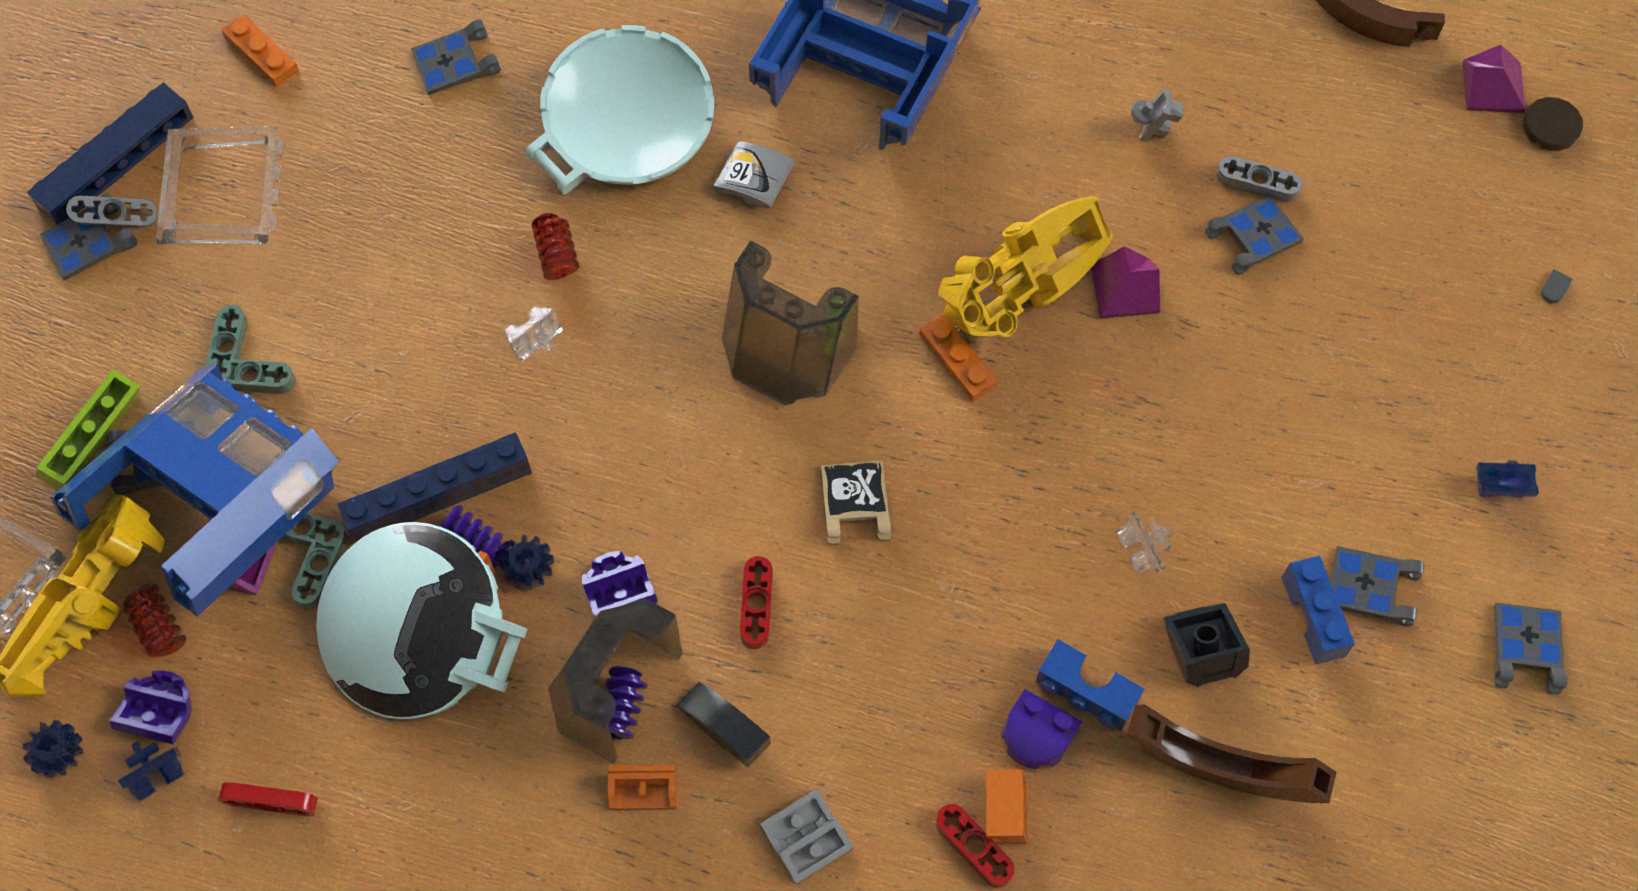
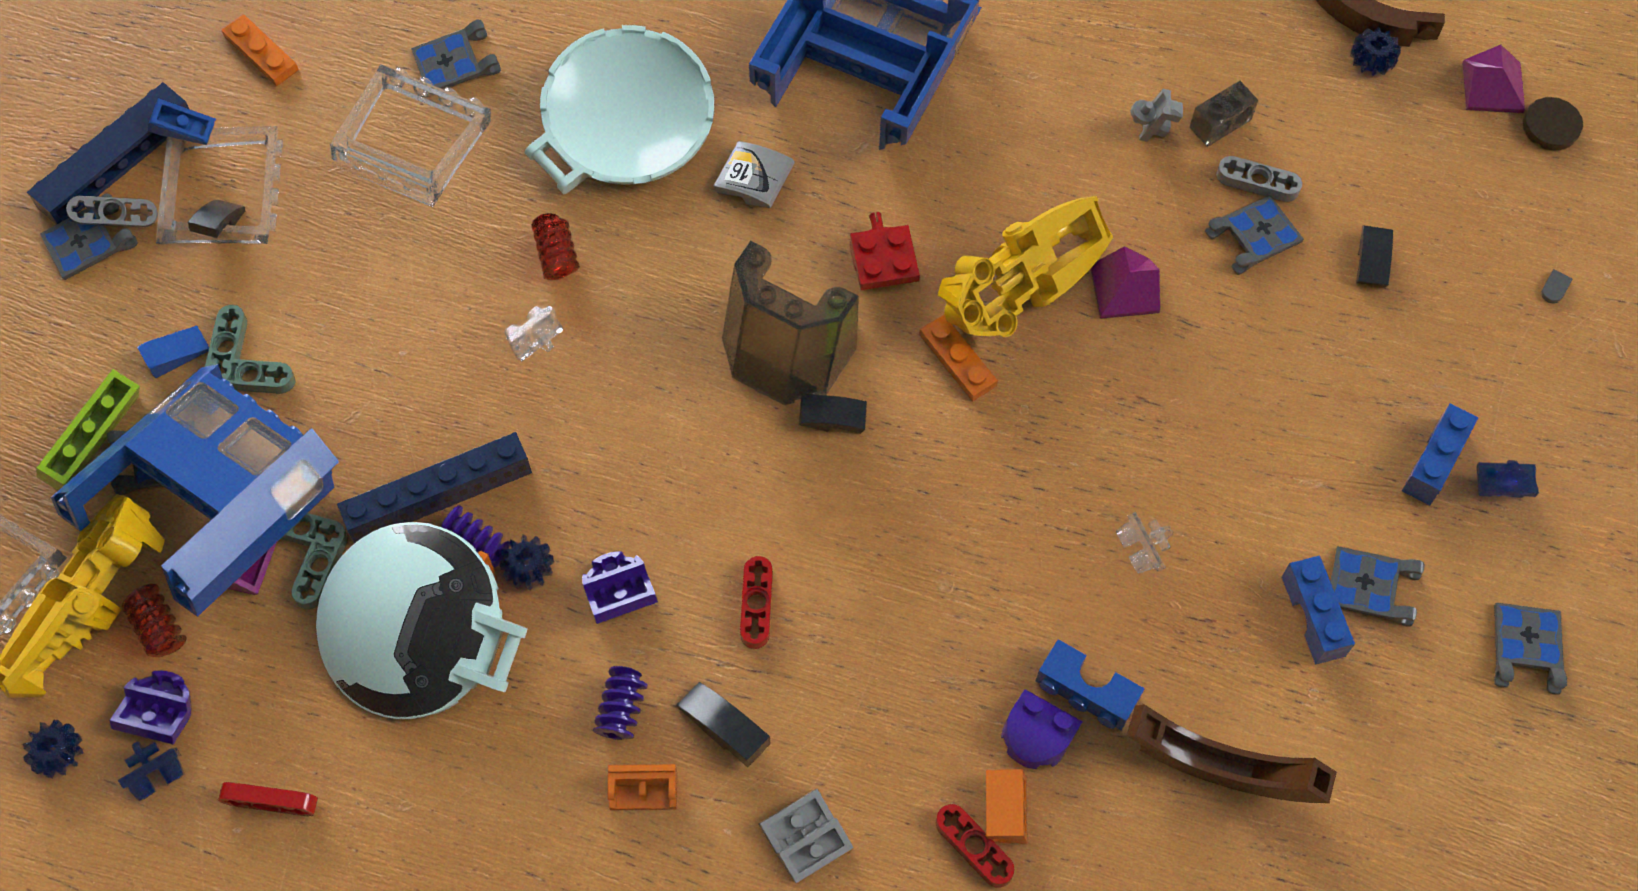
clear smoke windscreen [548,599,683,764] -> none
flag [821,461,891,544] -> none
black slope [1163,603,1250,687] -> none
none -> blue slope [137,326,209,379]
none -> blue slope [147,98,216,145]
none -> black slope [188,200,245,238]
none -> clear windscreen [330,64,491,207]
none -> black slope [799,395,867,434]
none -> red plate [850,212,920,290]
none -> clear smoke brick [1190,81,1259,147]
none -> clear blue gear [1350,26,1401,77]
none -> black slope [1356,225,1393,287]
none -> blue arch [1402,403,1479,506]

